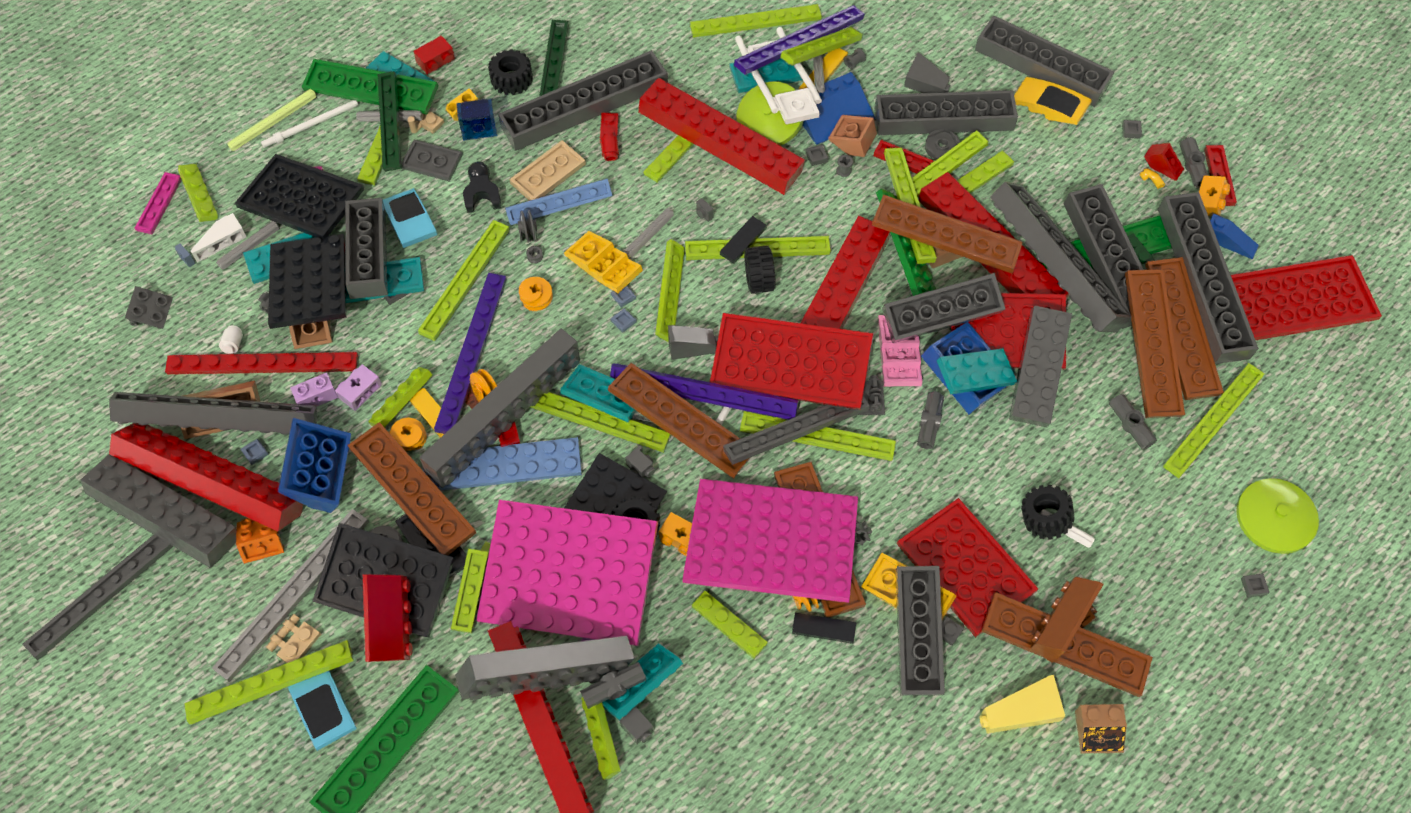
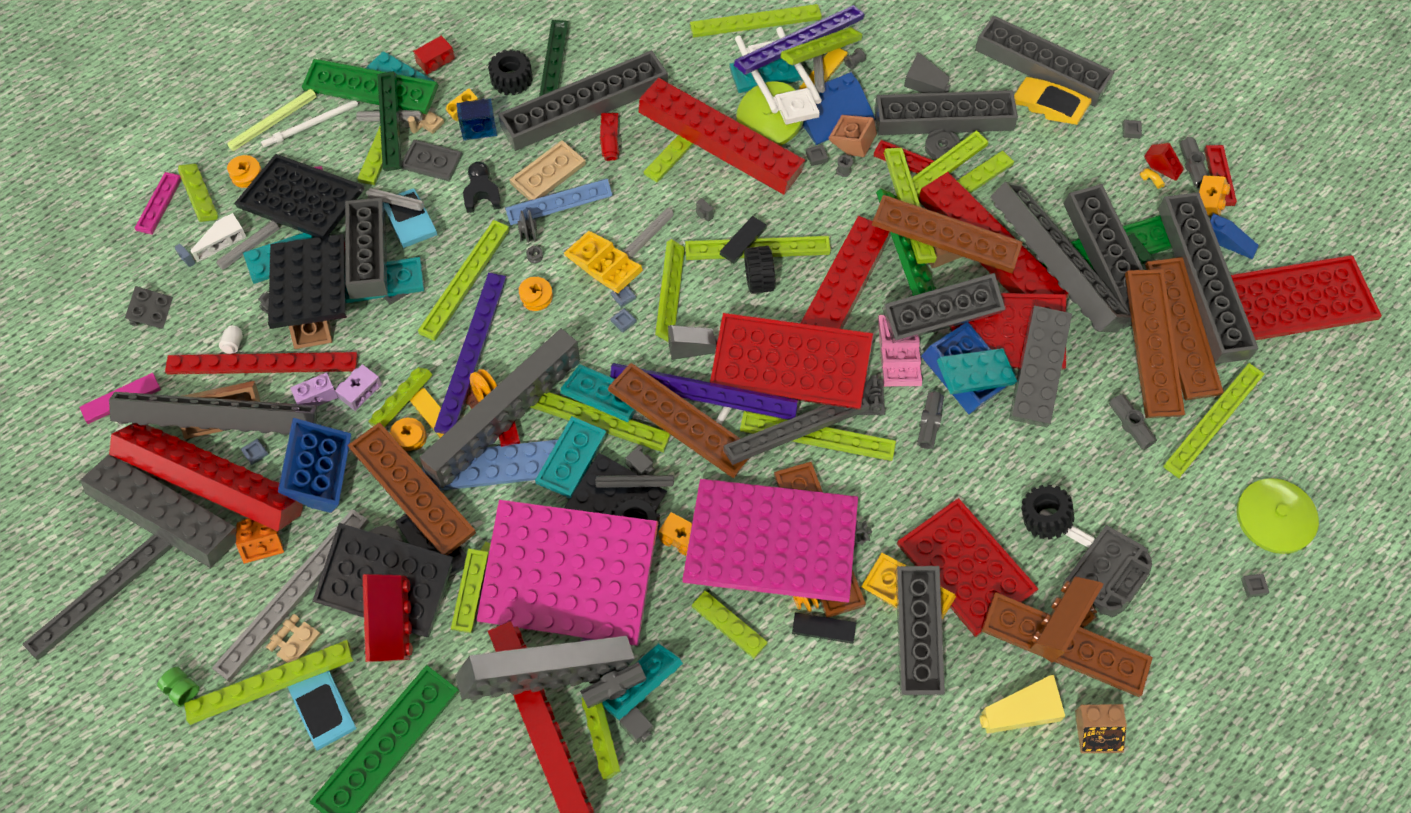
dark grey plate [942,617,964,646] -> none
none -> dark pink tile [79,373,161,424]
none -> bright green wheel [157,667,199,707]
none -> light orange piece [227,155,262,188]
none -> light grey axle [366,188,425,211]
none -> teal plate [535,416,607,498]
none -> dark grey axle [595,475,674,488]
none -> dark grey plate [1063,525,1152,617]

